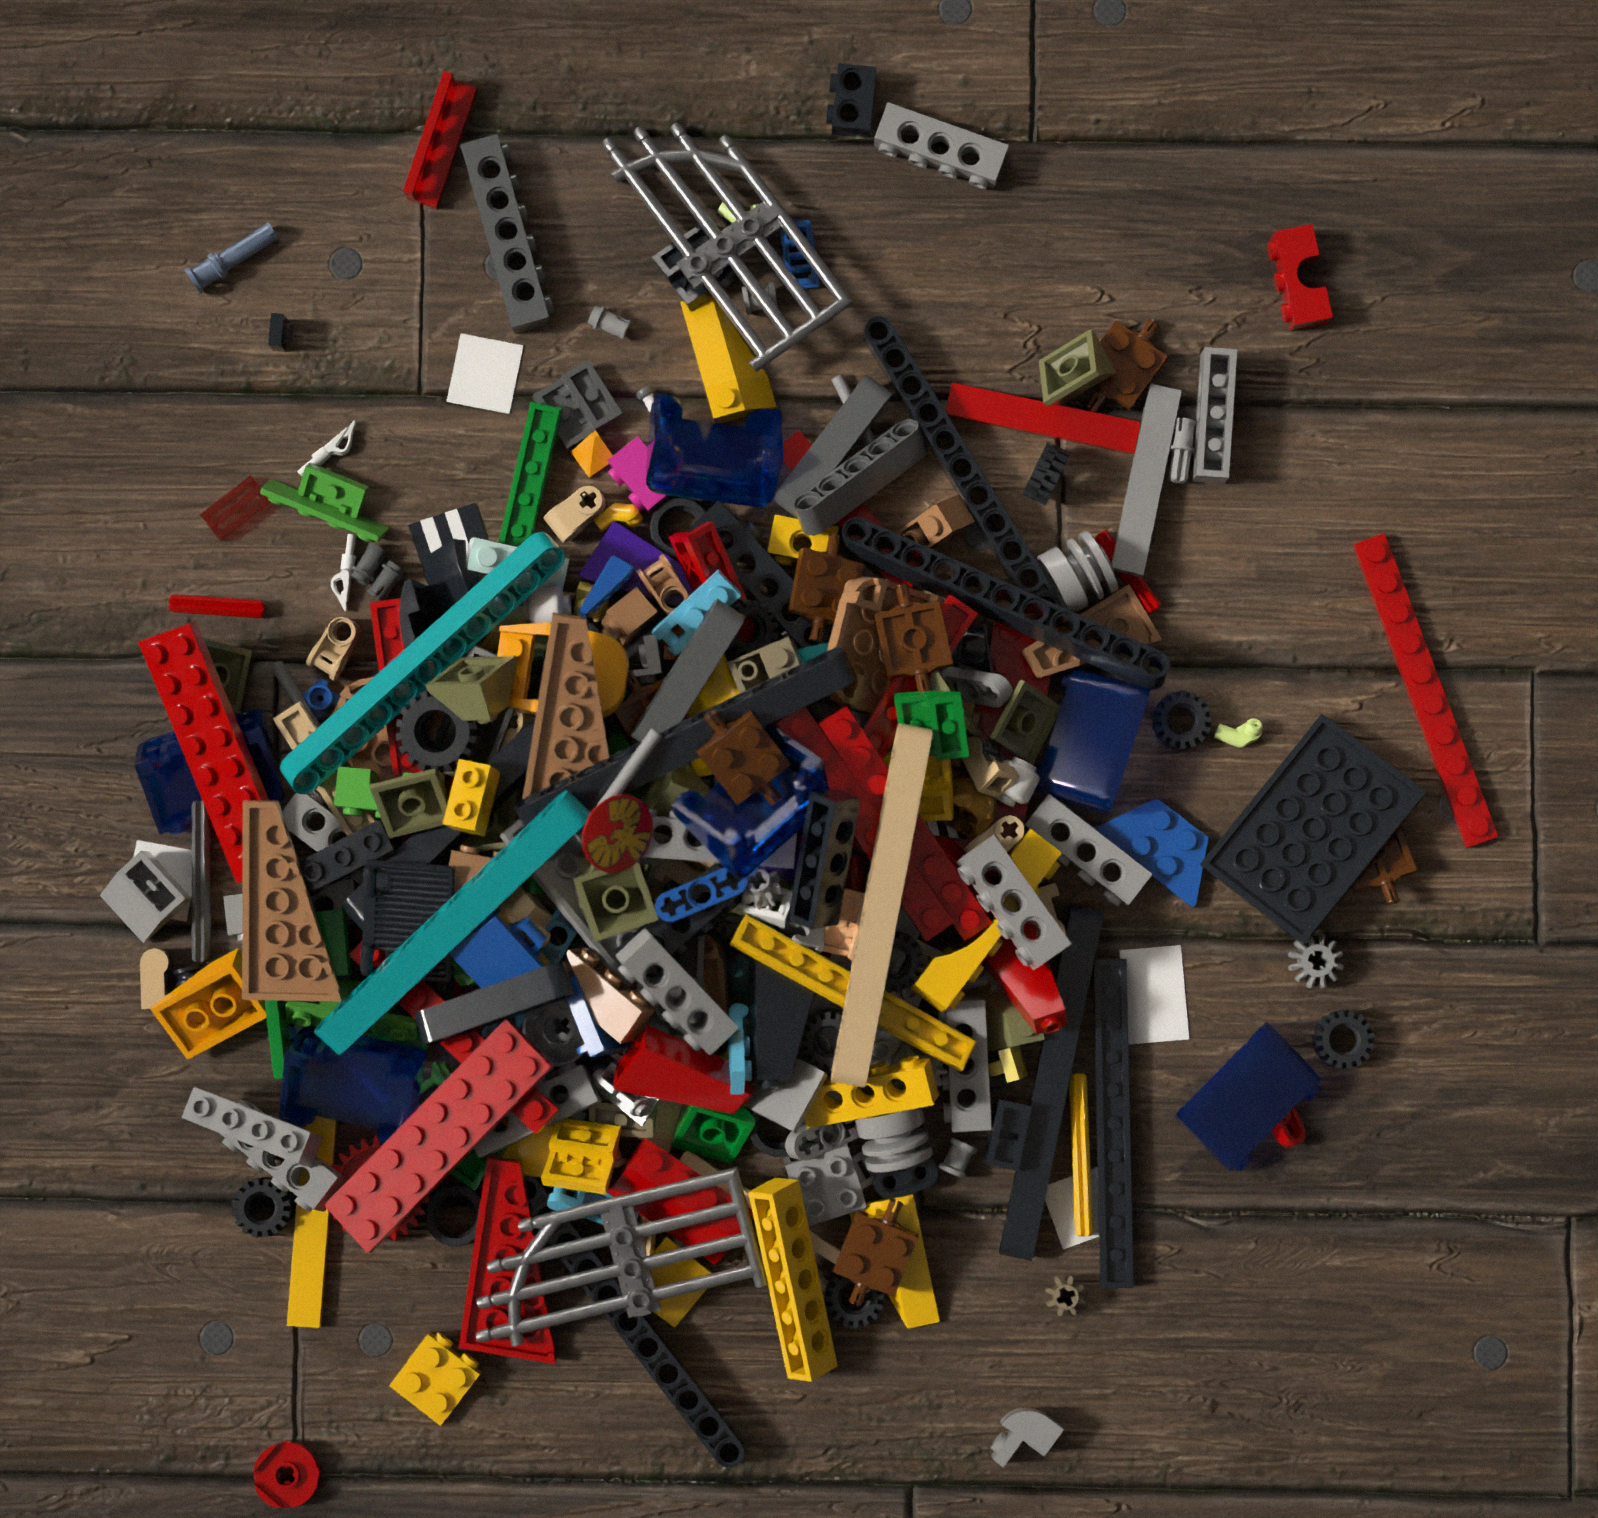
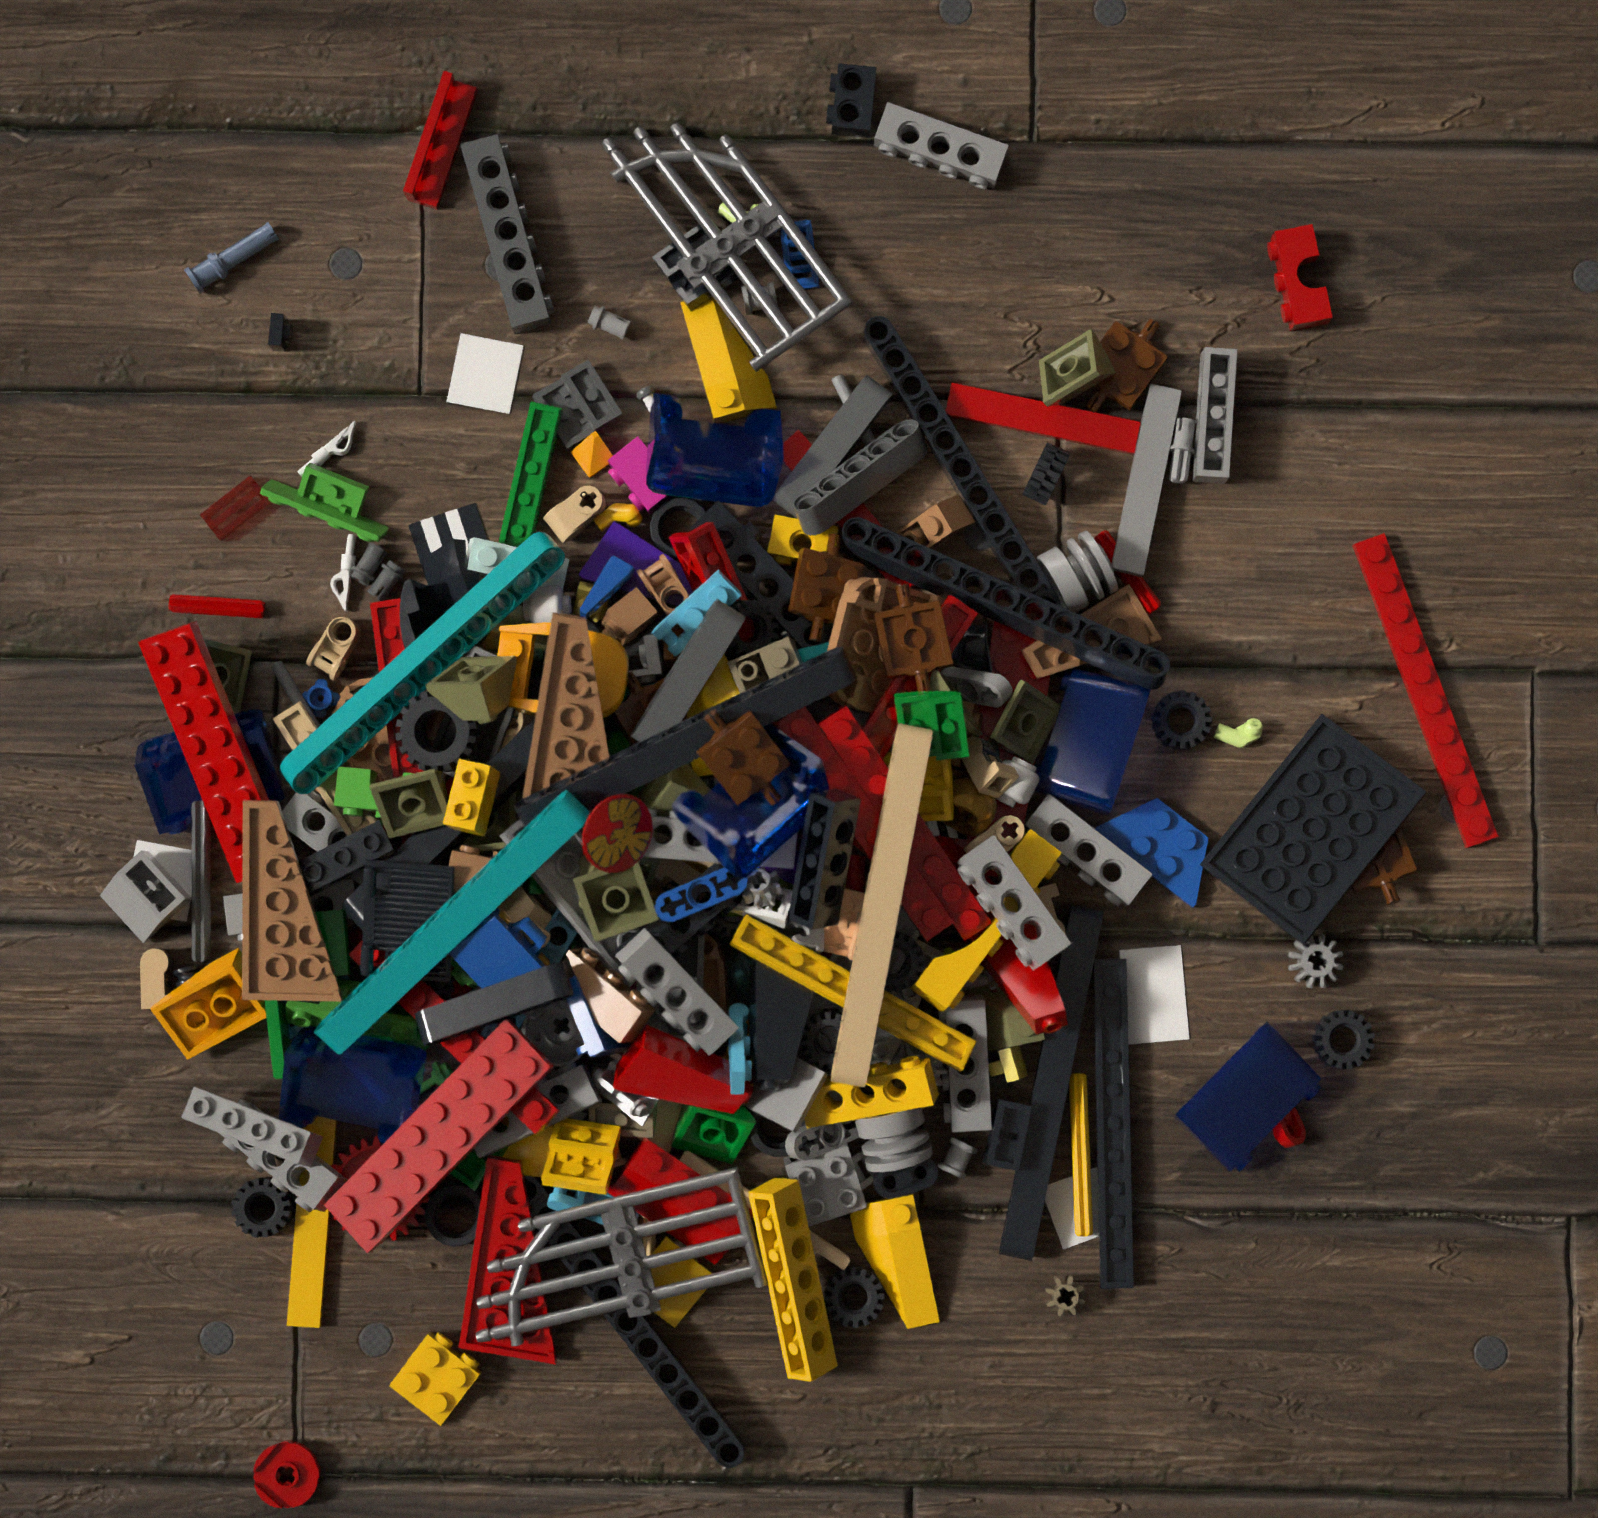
light grey bar [597,729,662,805] -> none
reddish brown plate [833,1199,919,1306] -> none
light grey brick [990,1407,1064,1467] -> none

